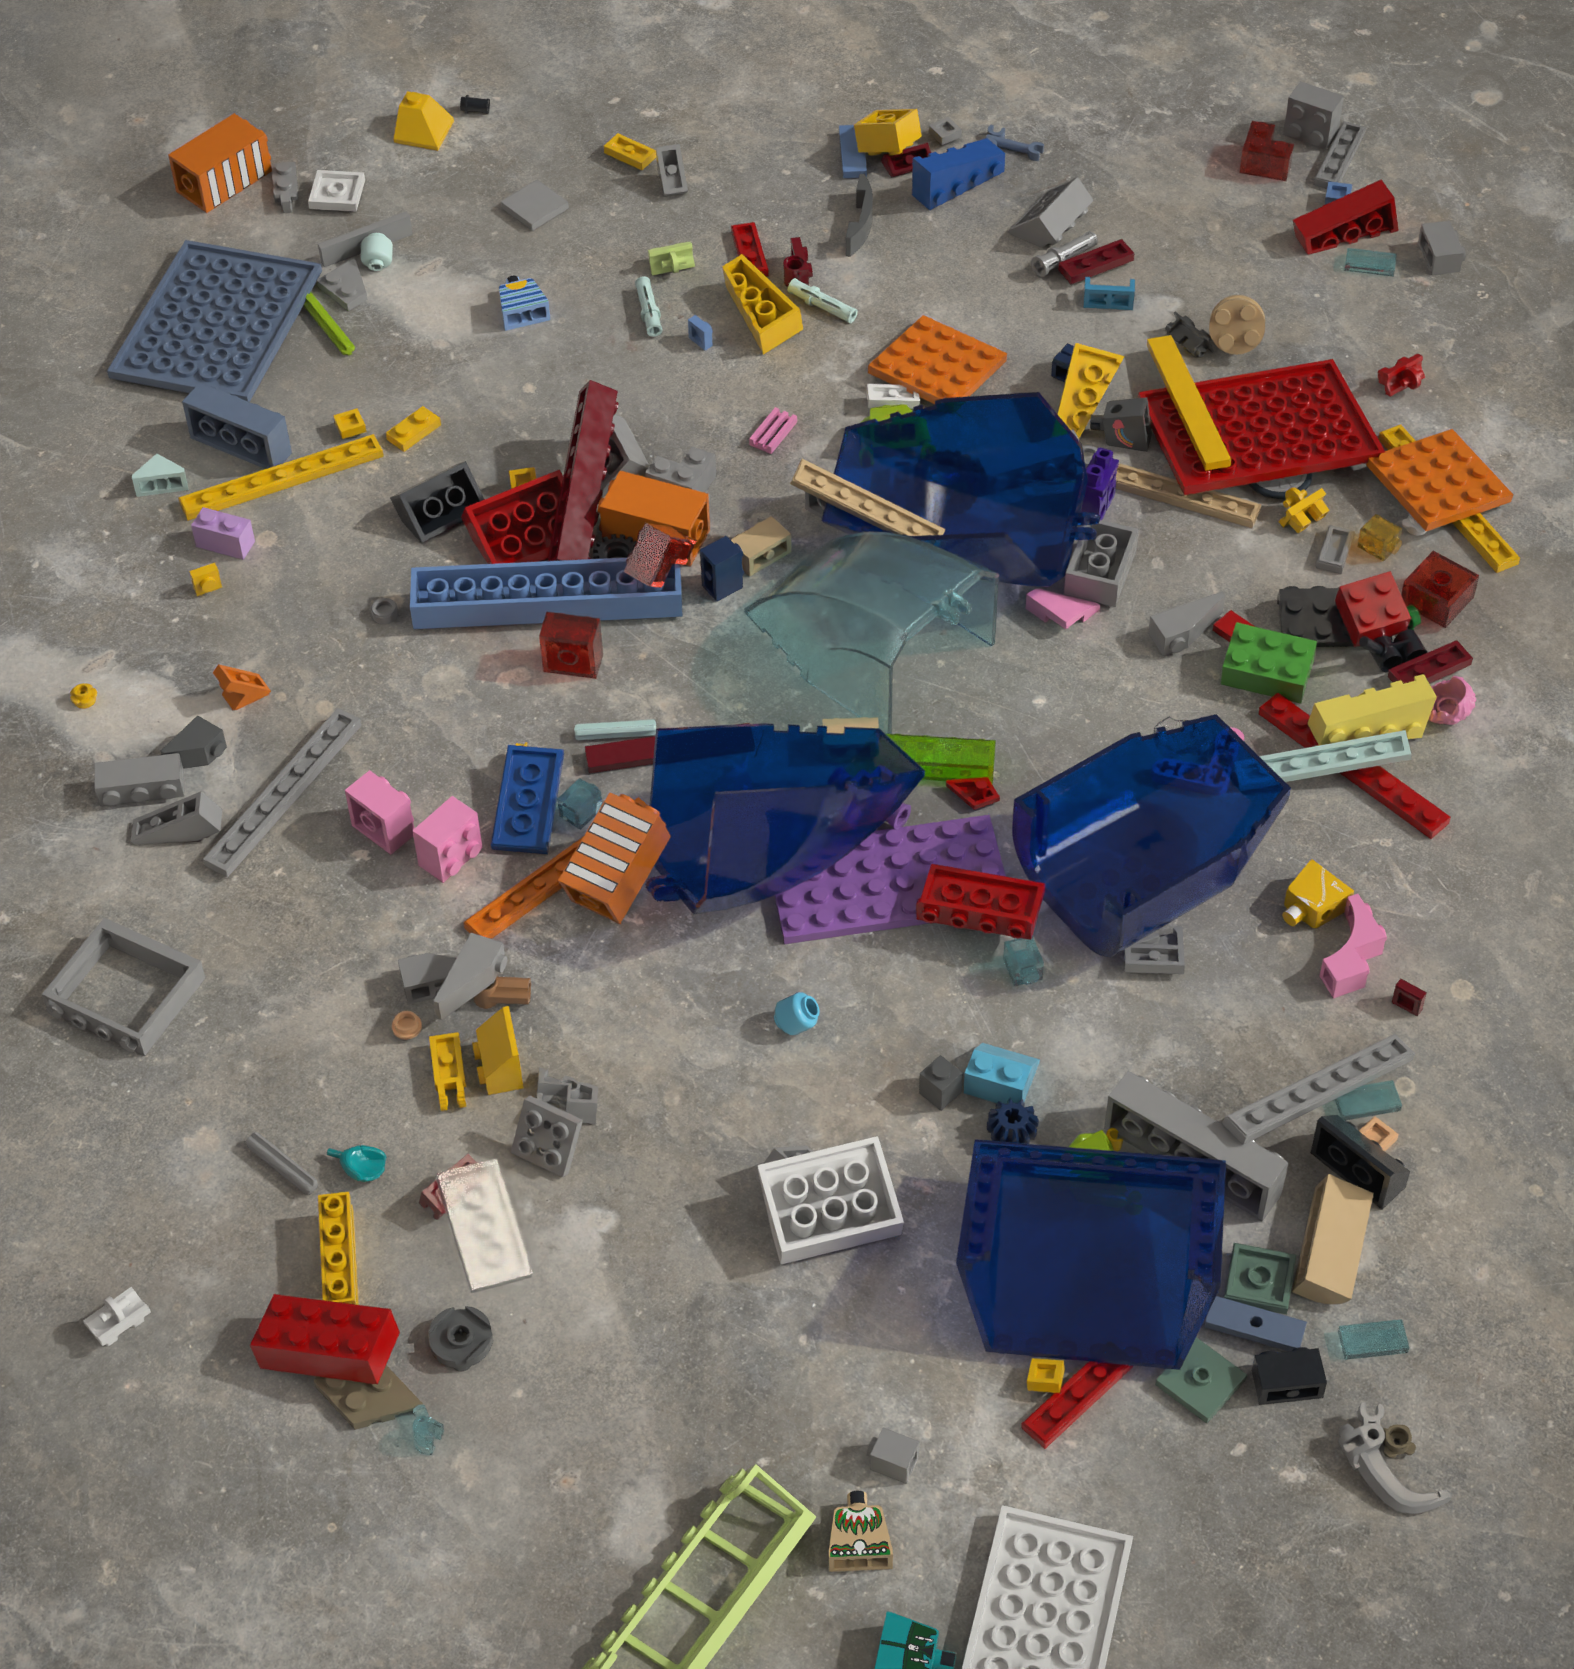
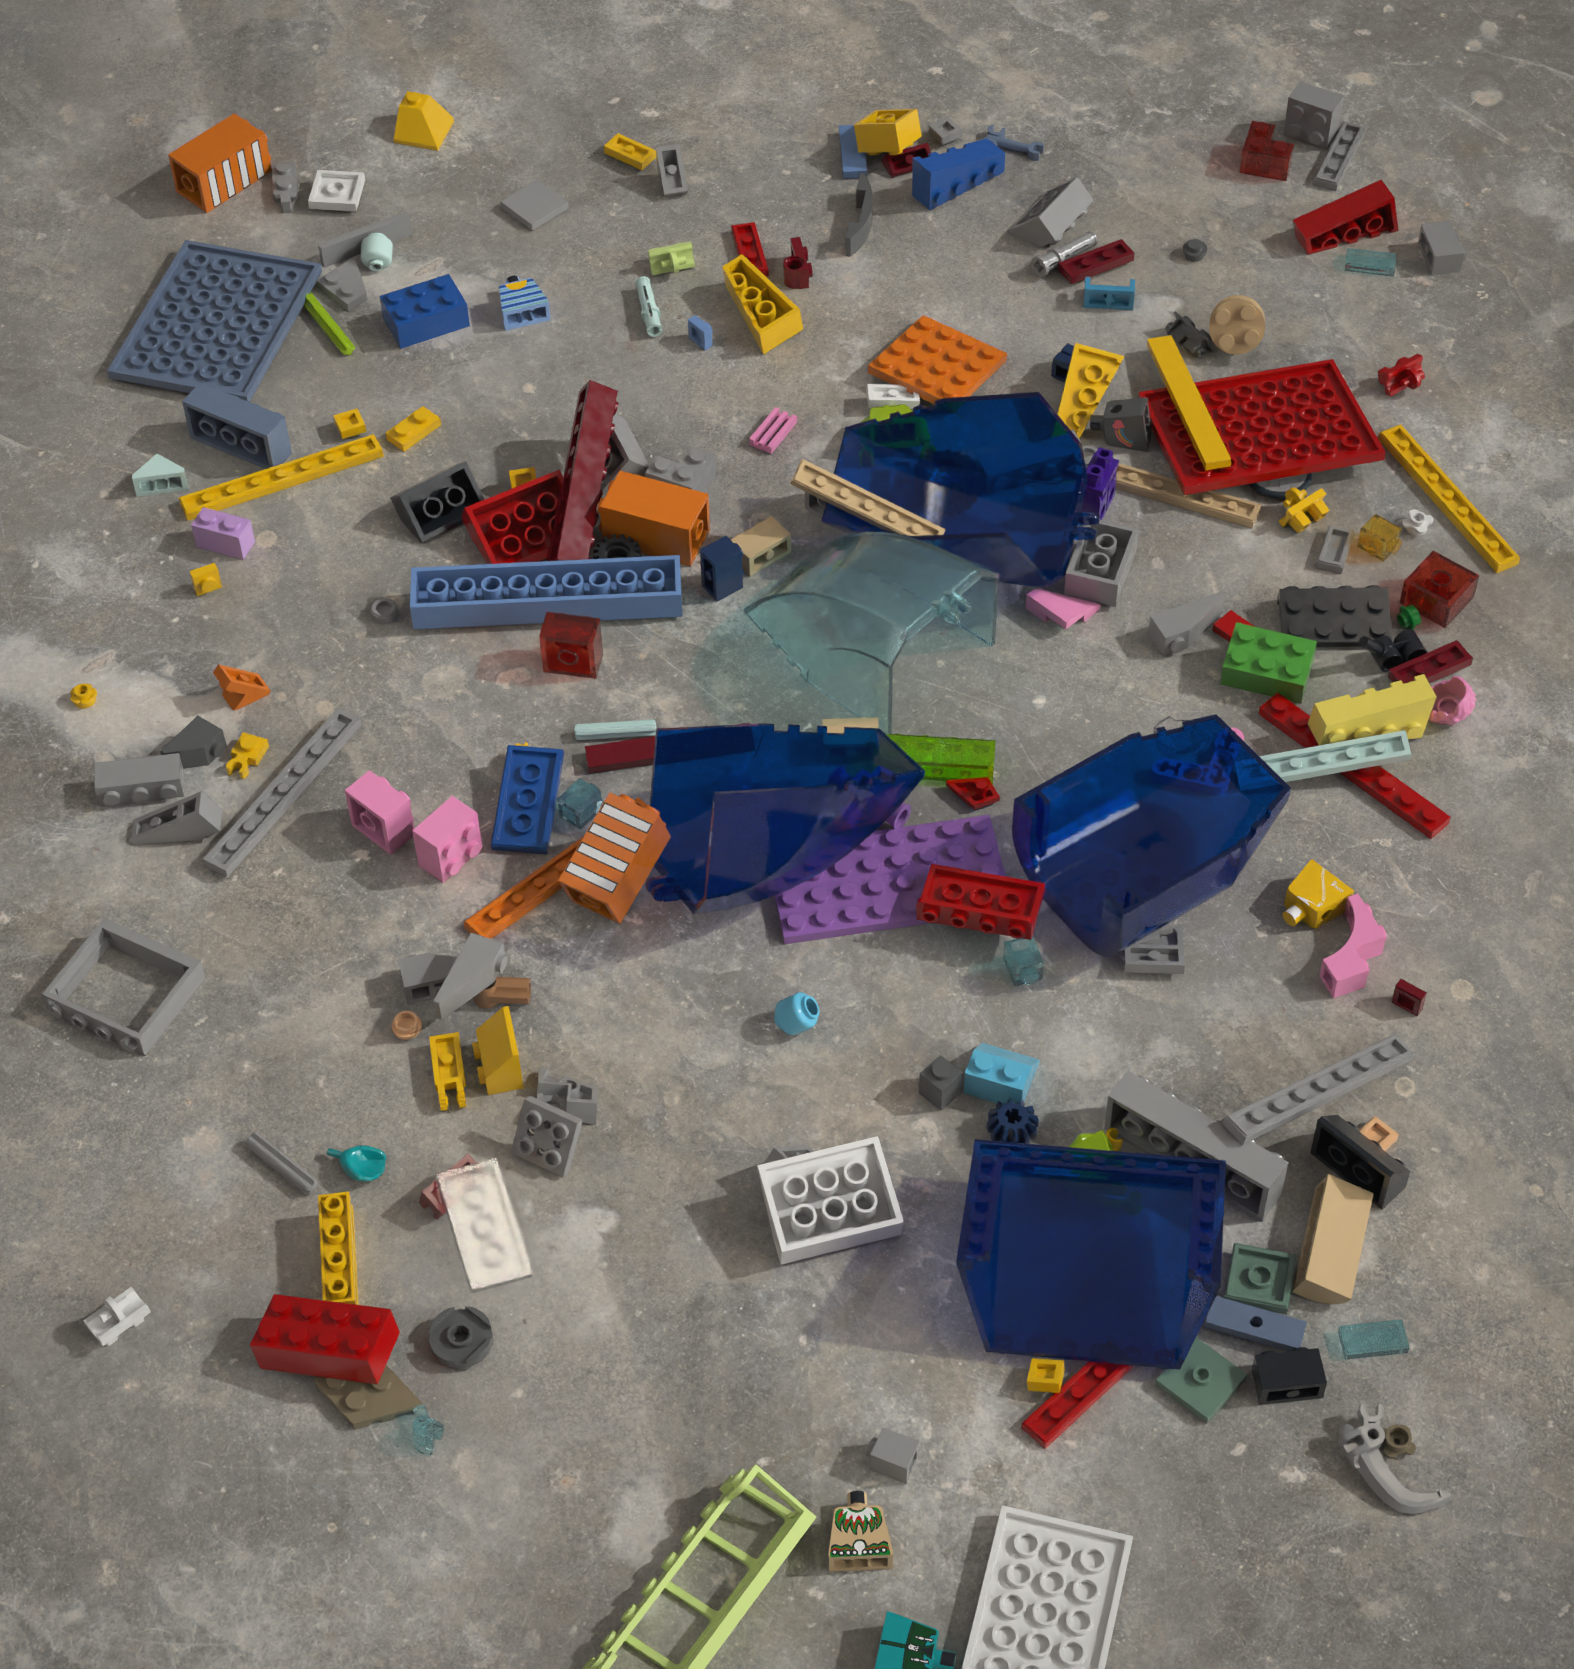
black pin [460,95,490,114] -> none
clear red brick [624,523,696,588] -> none
light aqua pin [788,278,858,324] -> none
medium blue plate [1325,181,1352,204] -> none
clear light blue tile [1334,1080,1402,1121] -> none
red brick [1335,571,1411,647] -> none
orange plate [1366,429,1513,531] -> none
none -> yellow plate [226,732,269,779]
none -> blue brick [379,274,470,349]
none -> dark grey plate [1183,239,1207,262]

